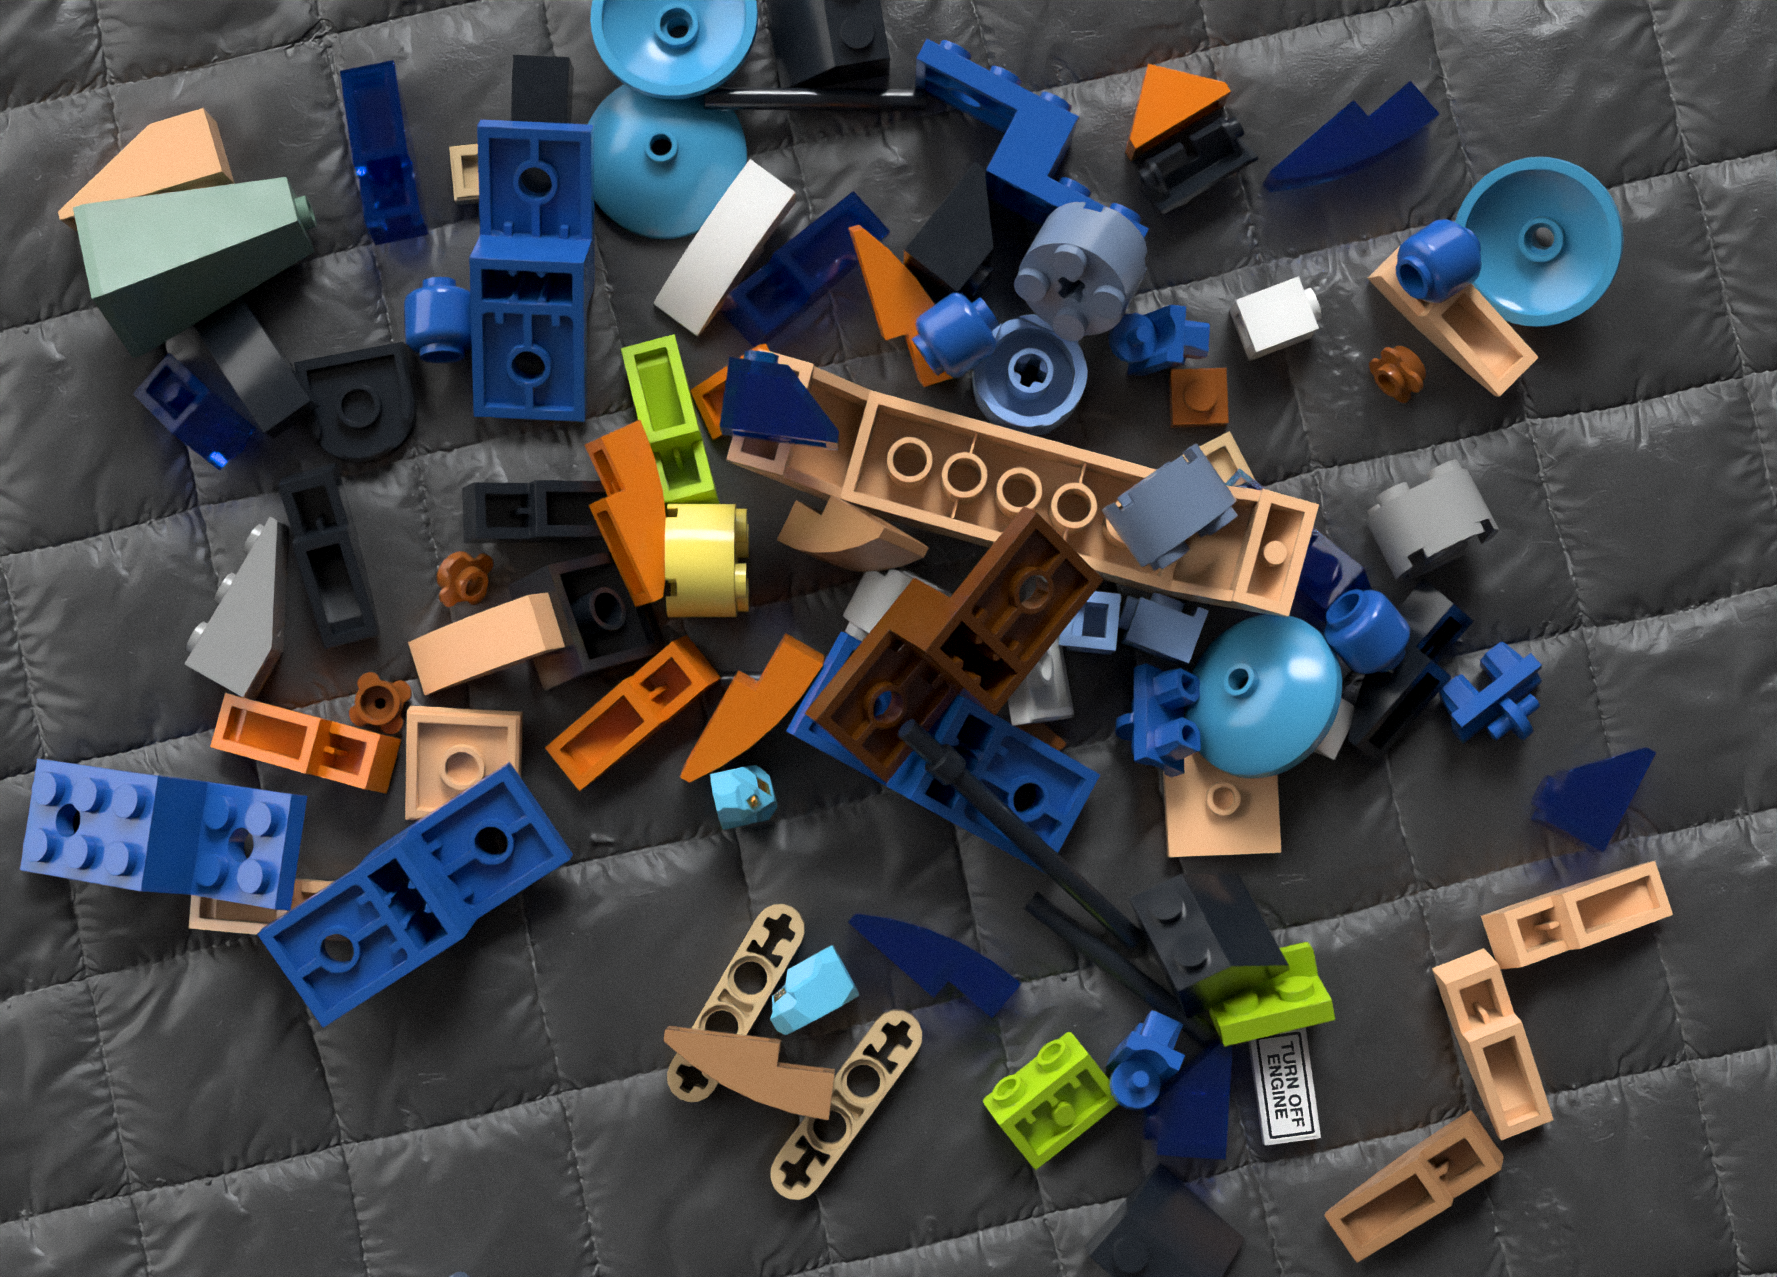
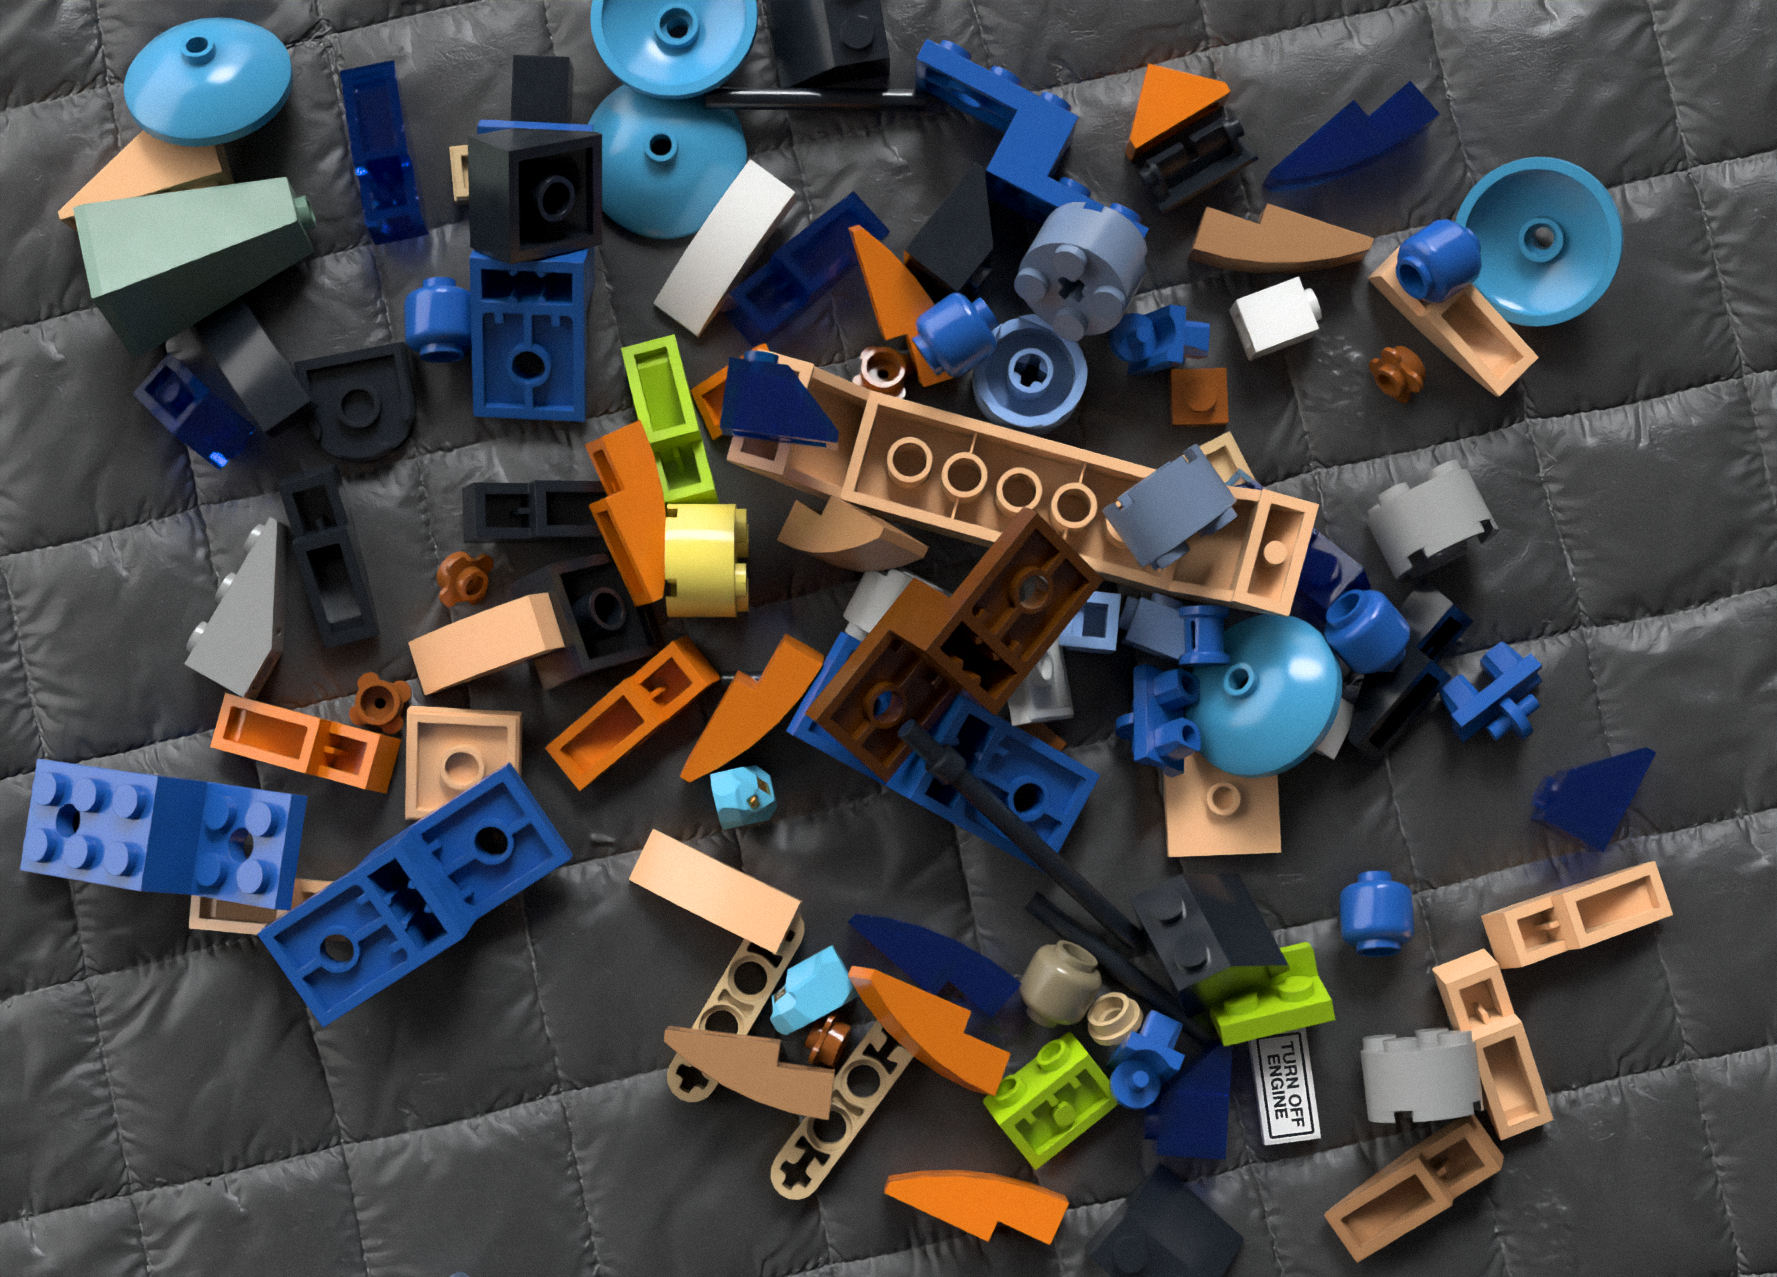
none -> dark azure dish [124,17,294,147]
none -> black slope [468,128,602,264]
none -> light nougat slope [629,829,803,954]
none -> dark orange plate [804,1012,853,1068]
none -> orange slope [848,966,1011,1096]
none -> dark orange plate [852,346,914,399]
none -> orange slope [884,1170,1069,1245]
none -> dark tan head [1018,940,1102,1028]
none -> tan plate [1087,992,1143,1046]
none -> blue bush [1179,605,1230,667]
none -> medium nougat slope [1187,203,1374,273]
none -> blue head [1339,871,1415,957]
none -> light grey brick [1360,1028,1484,1123]

